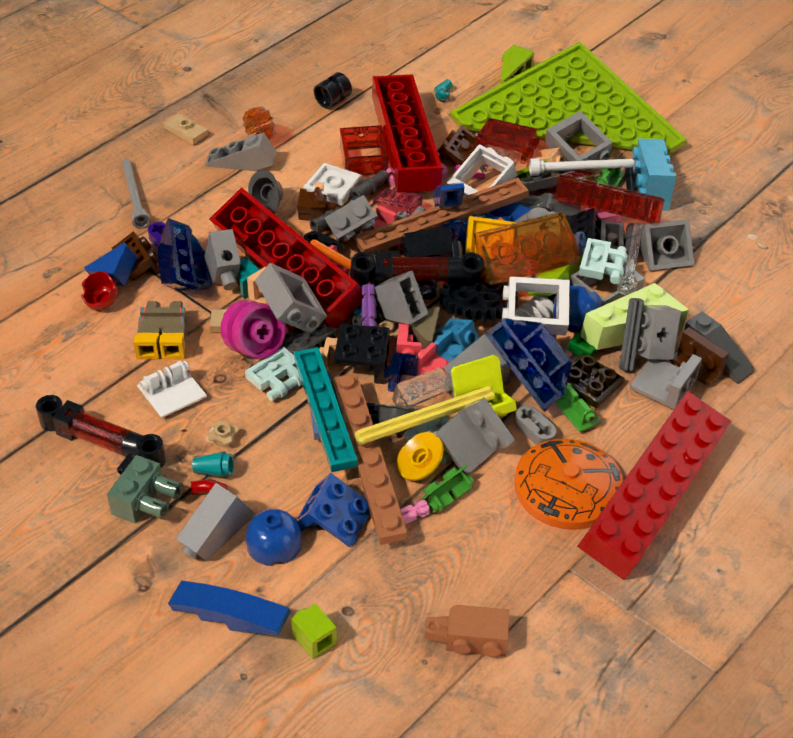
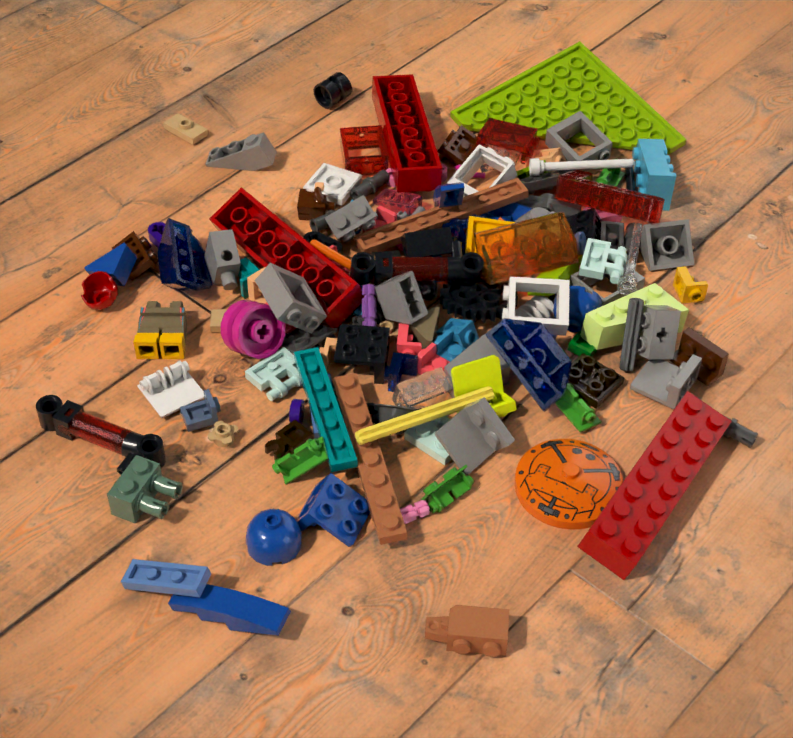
light grey piece [122,159,151,229] -> none
light grey slope [176,483,256,561] -> none
red arm [191,479,228,495] -> none
teal cone [192,451,234,478] -> none
clear orange gear [243,106,276,140] -> none
dark grey piece [248,170,283,214] -> none
lime brick [291,603,337,659] -> none
yellow dish [397,432,444,481] -> none
teal arm [434,79,453,101] -> none
lime slope [500,44,534,84] -> none
light grey beam [515,406,556,445] -> none
dark grey slope [684,311,755,384] -> none
none -> medium blue plate [121,559,211,597]
none -> sand blue bracket [180,389,221,432]
none -> dark brown plate [265,420,313,460]
none -> bright green hinge [272,436,328,485]
none -> dark purple tile [289,399,305,424]
none -> yellow bracket [673,266,708,304]
none -> dark grey pin [723,416,758,448]

